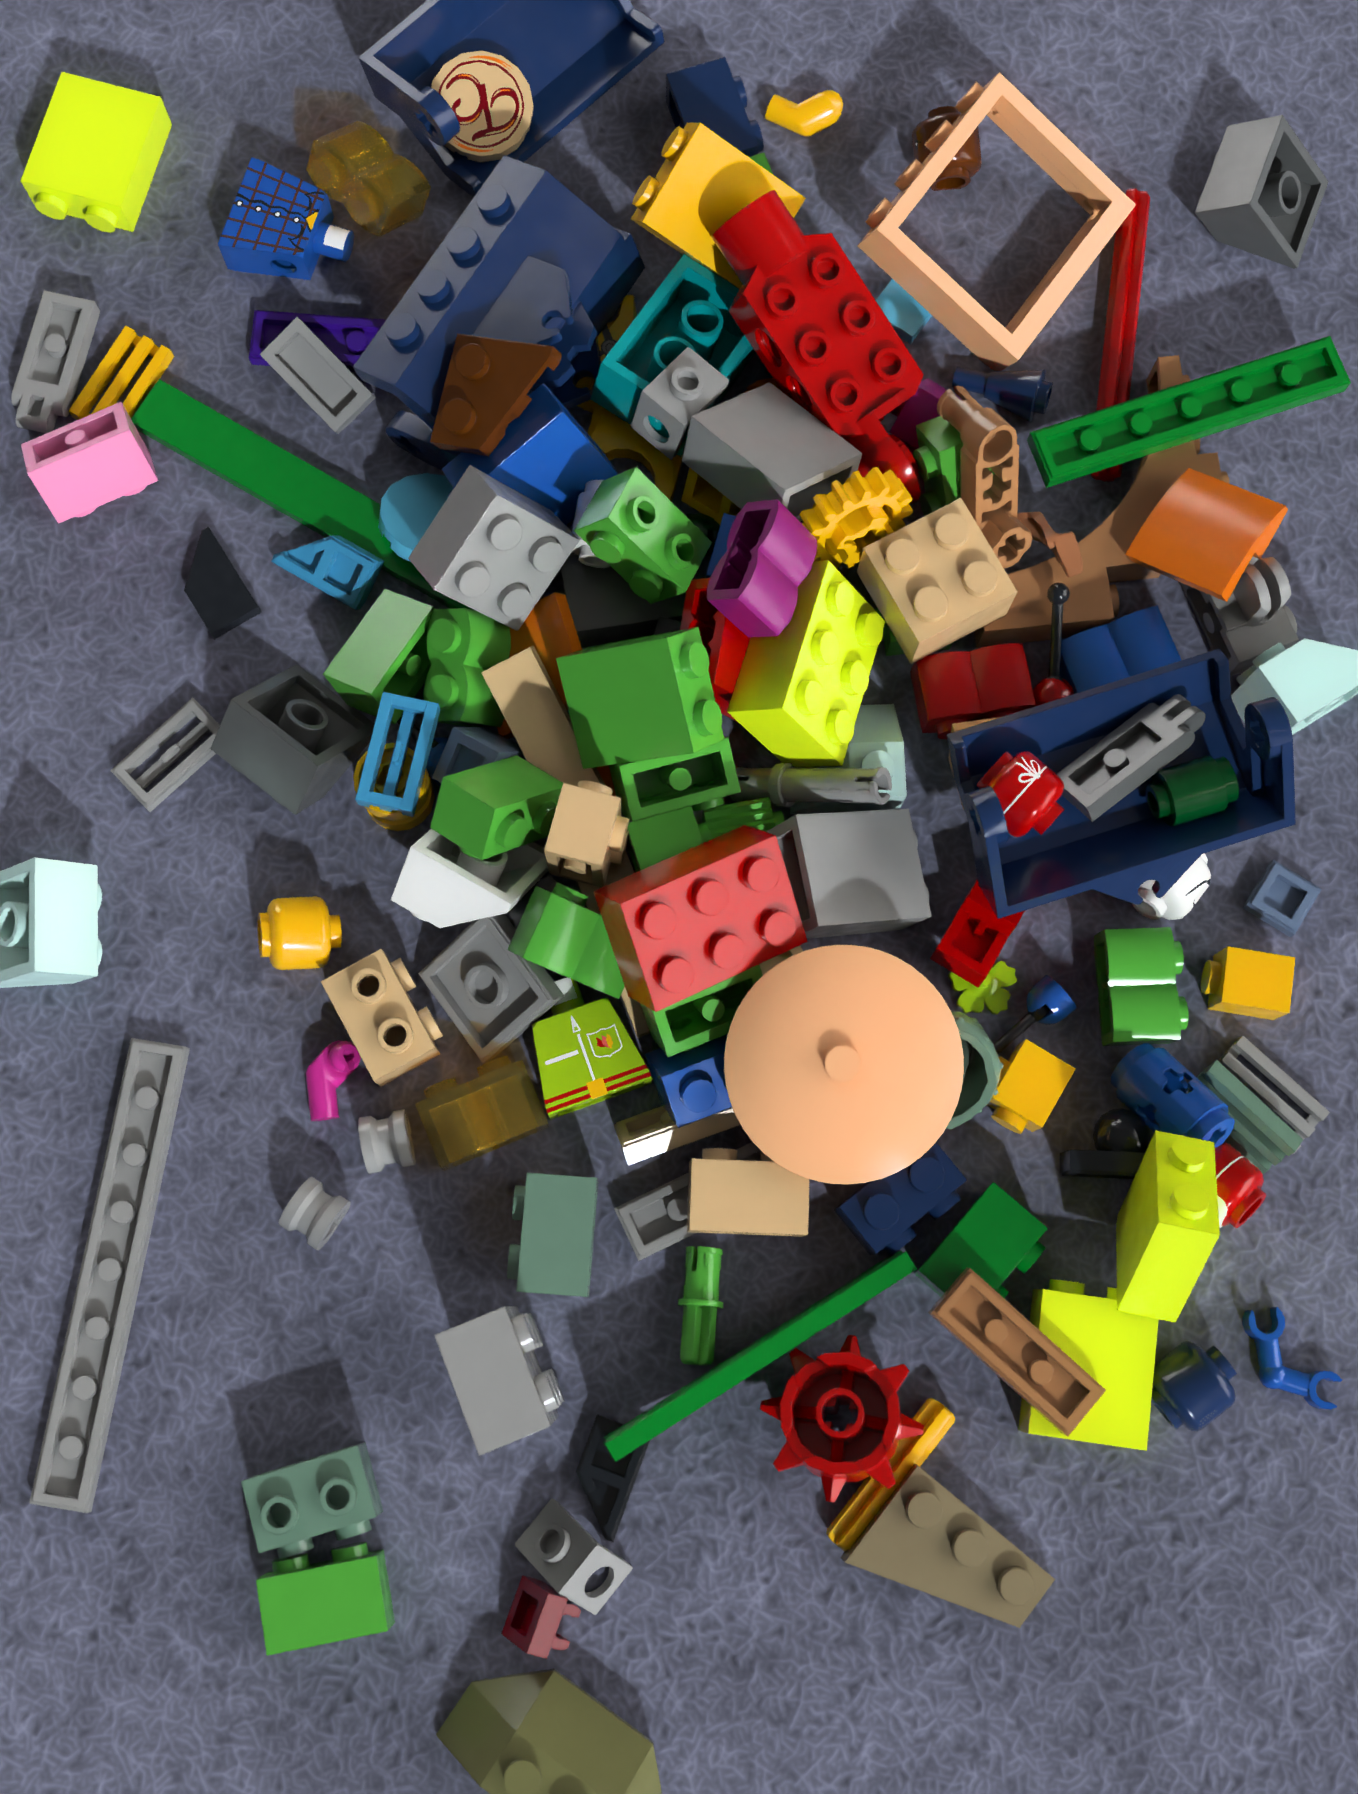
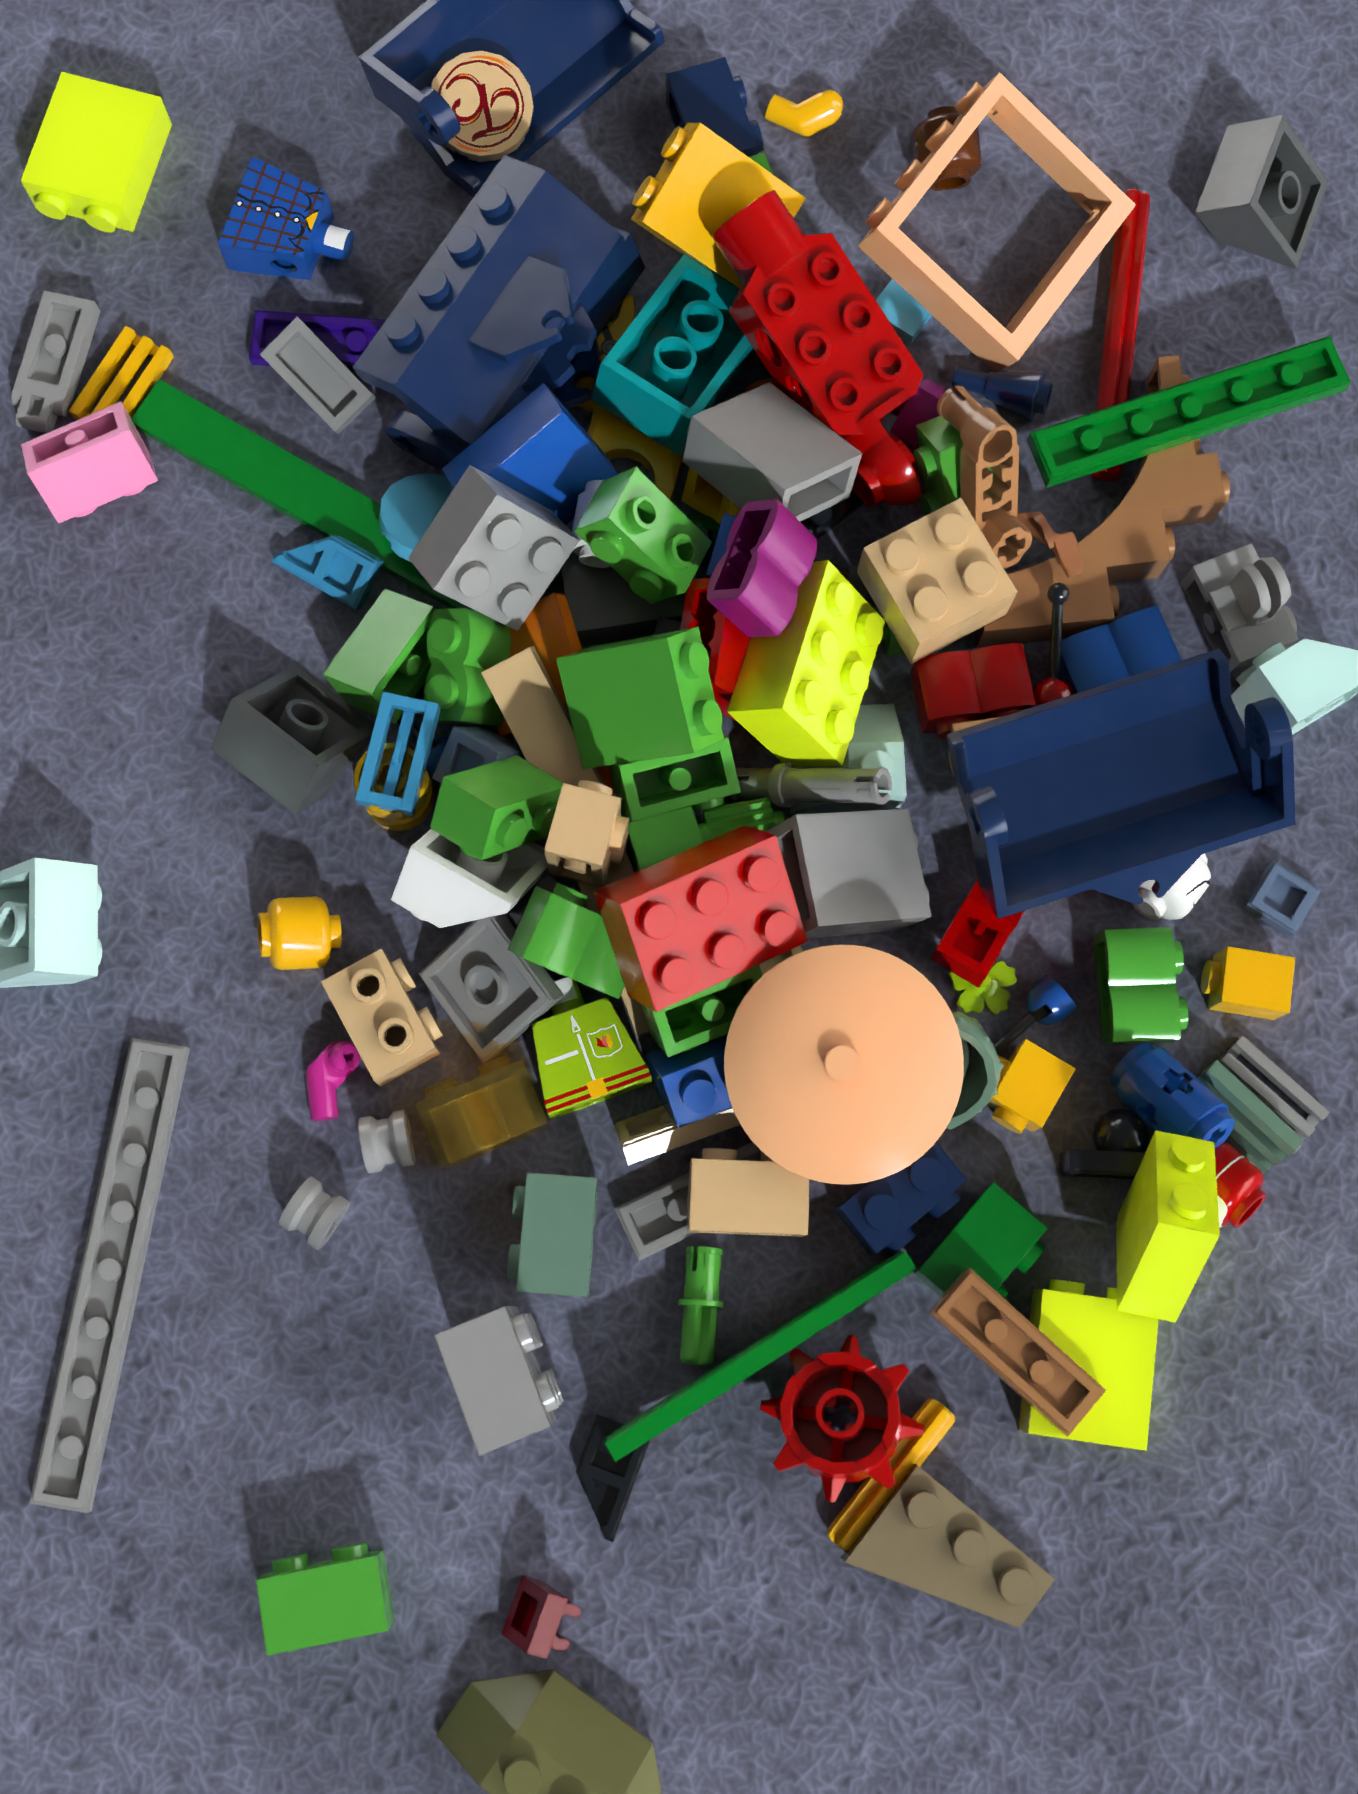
light grey tile [110,697,220,812] -> none
black tile [184,527,261,639] -> none
sand green brick [241,1442,384,1559] -> none
clear yellow brick [306,121,431,236] -> none
reddish brown wing [430,333,562,457] -> none
light grey bracket [515,1498,633,1615] -> none
light grey bracket [631,347,729,460] -> none
yellow gear [799,467,913,568] -> none
red head [976,751,1065,837] -> none
dark grey hinge [1056,694,1206,822] -> none
orange slope [1125,468,1288,602] -> none
dark green brick [1145,755,1239,826] -> none
dark blue head [1151,1341,1237,1431] -> none
blue arm [1242,1307,1343,1409] -> none

